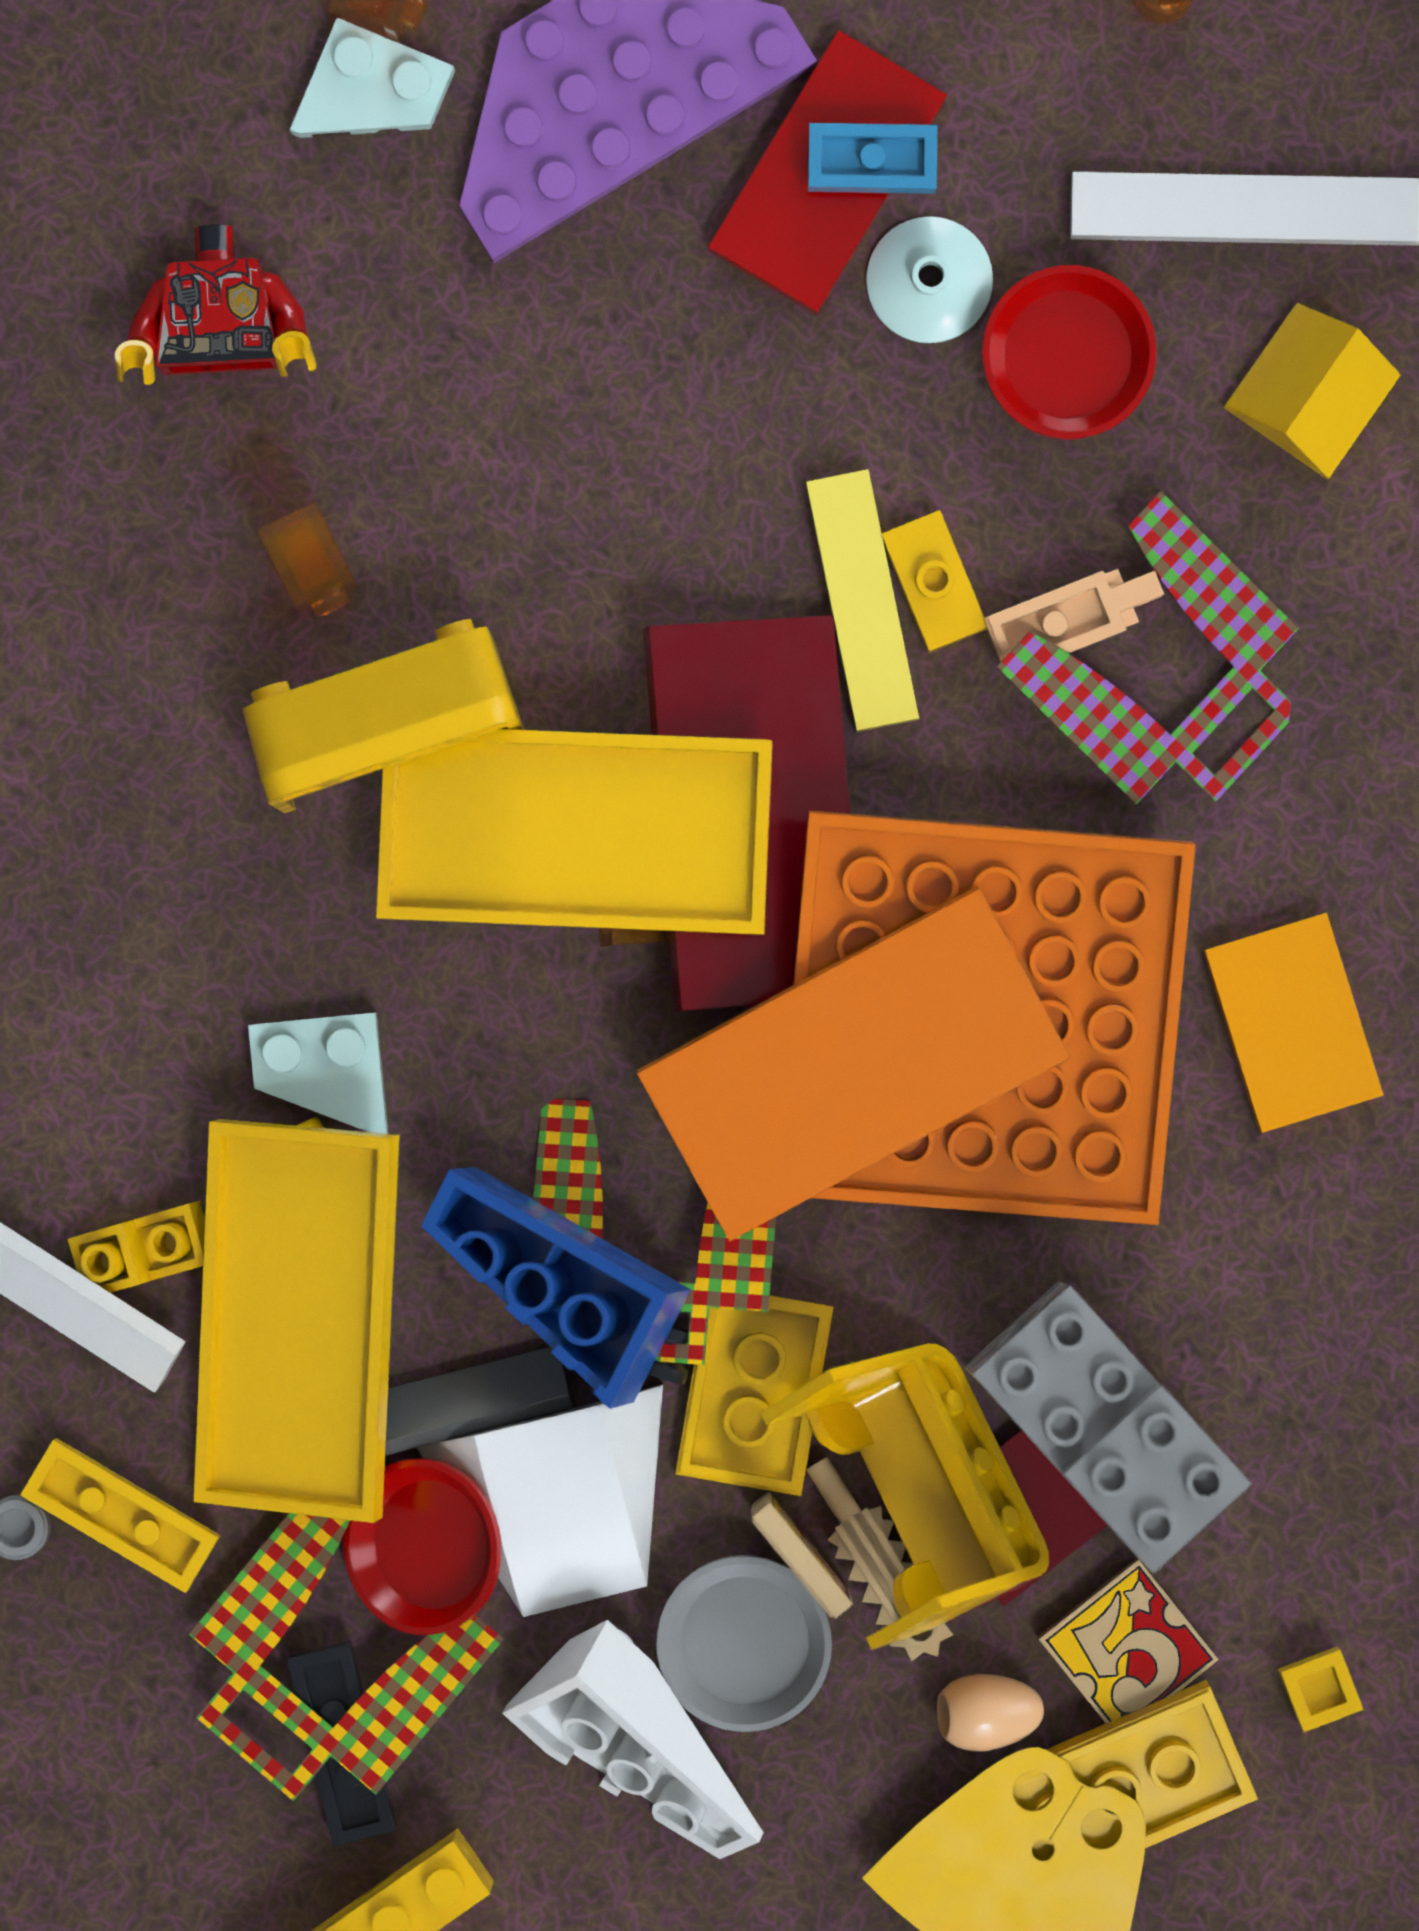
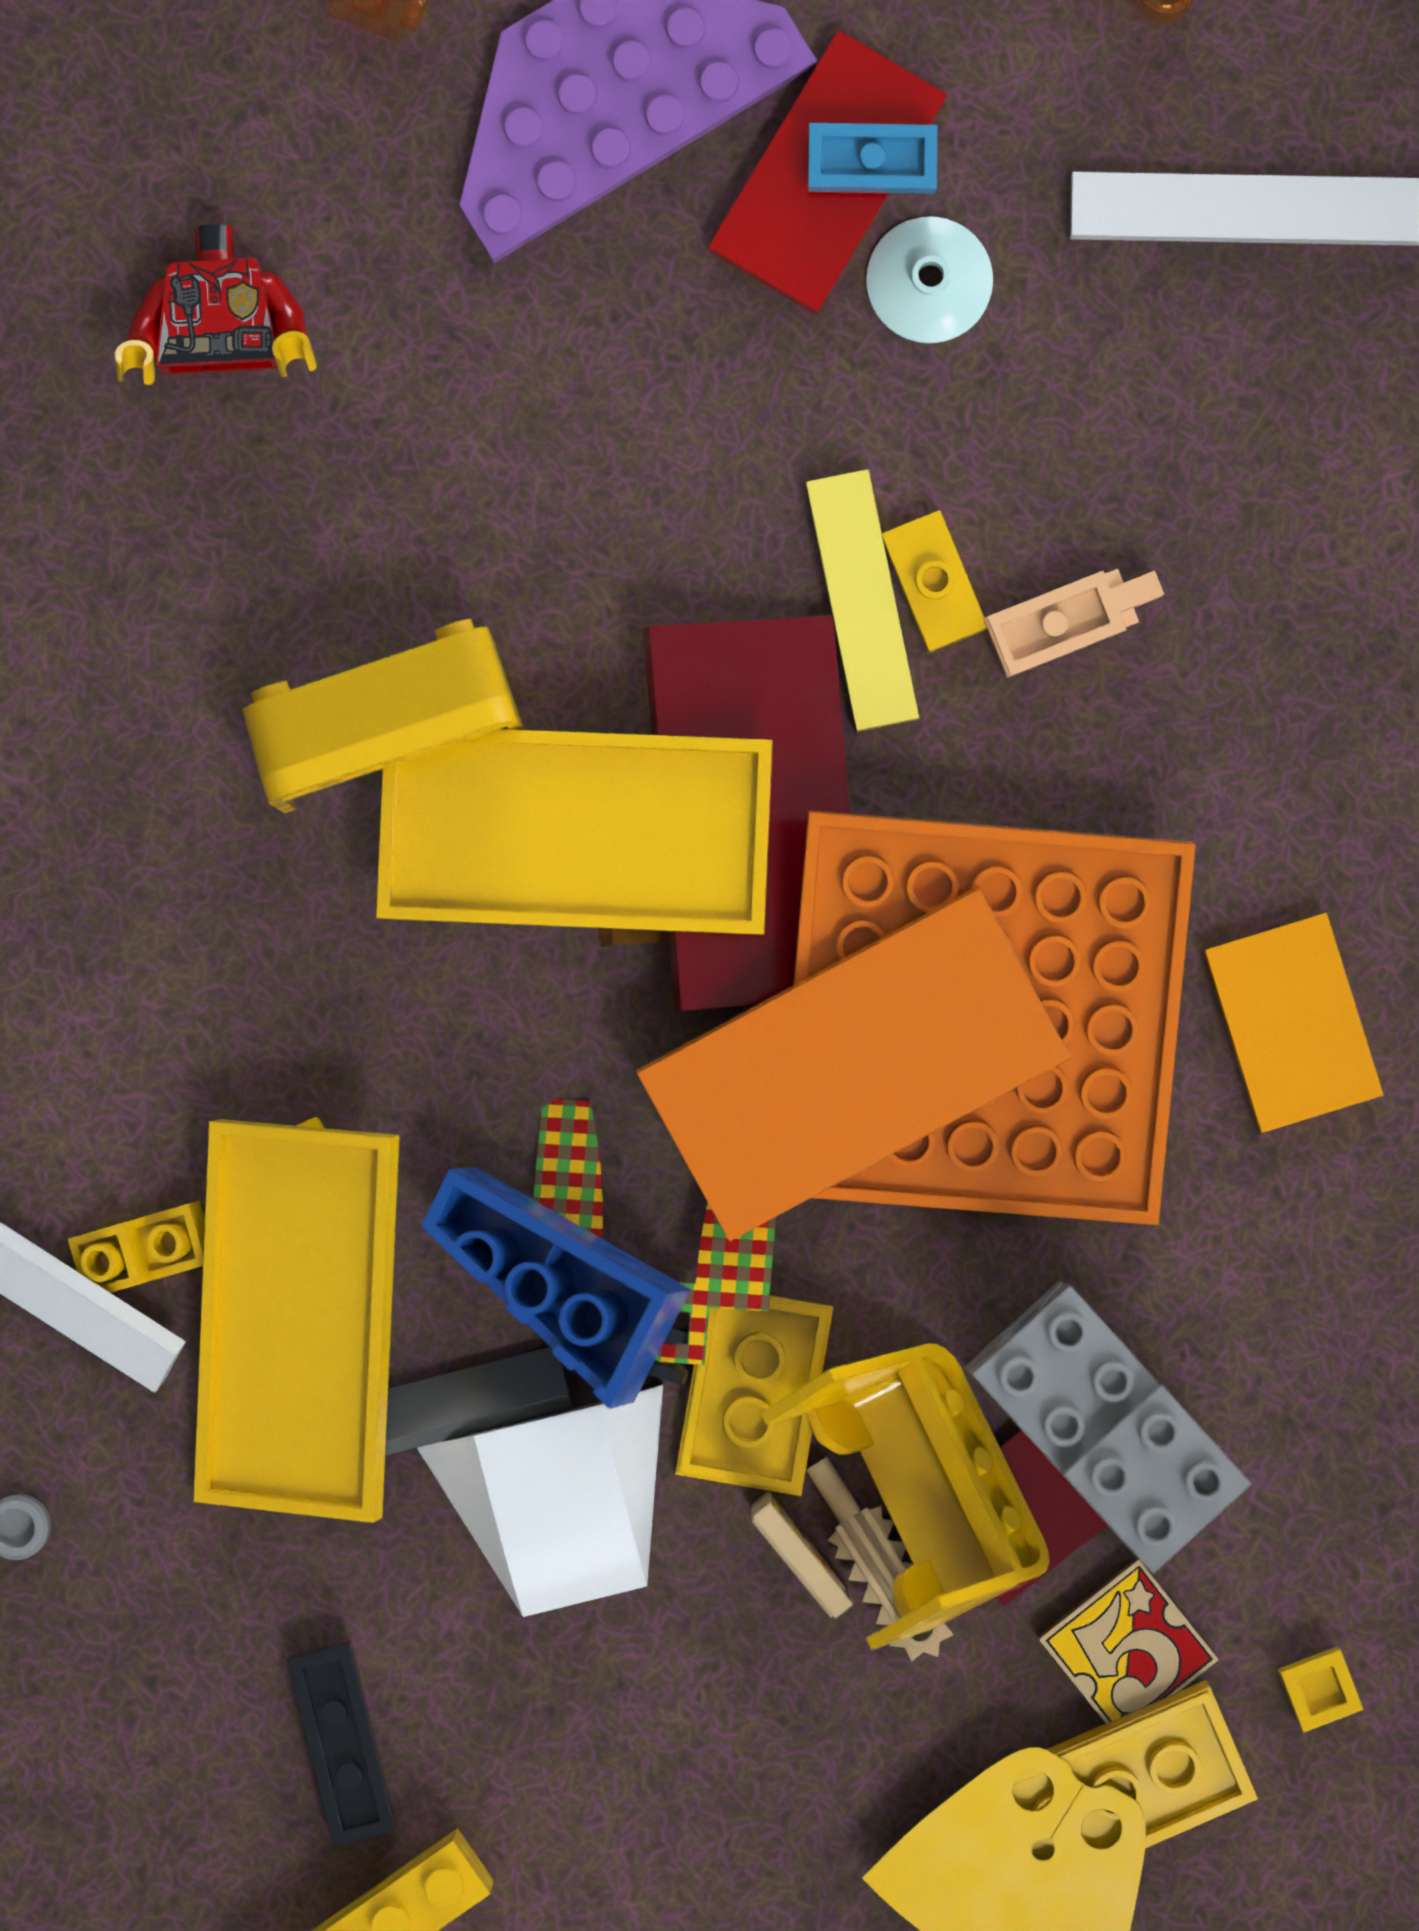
yellow plate [20,1438,221,1593] -> none
piece [189,1513,504,1801] -> none
light aqua wing [248,1012,388,1134] -> none
clear orange slope [257,502,359,617] -> none
light aqua wing [290,18,455,138] -> none
red piece [343,1458,502,1635] -> none
white wedge [502,1620,764,1859] -> none
light grey piece [656,1555,832,1732] -> none
light nougat animal [937,1674,1044,1752] -> none
red piece [982,265,1157,440] -> none
piece [996,491,1299,804] -> none
yellow slope [1223,303,1401,480] -> none

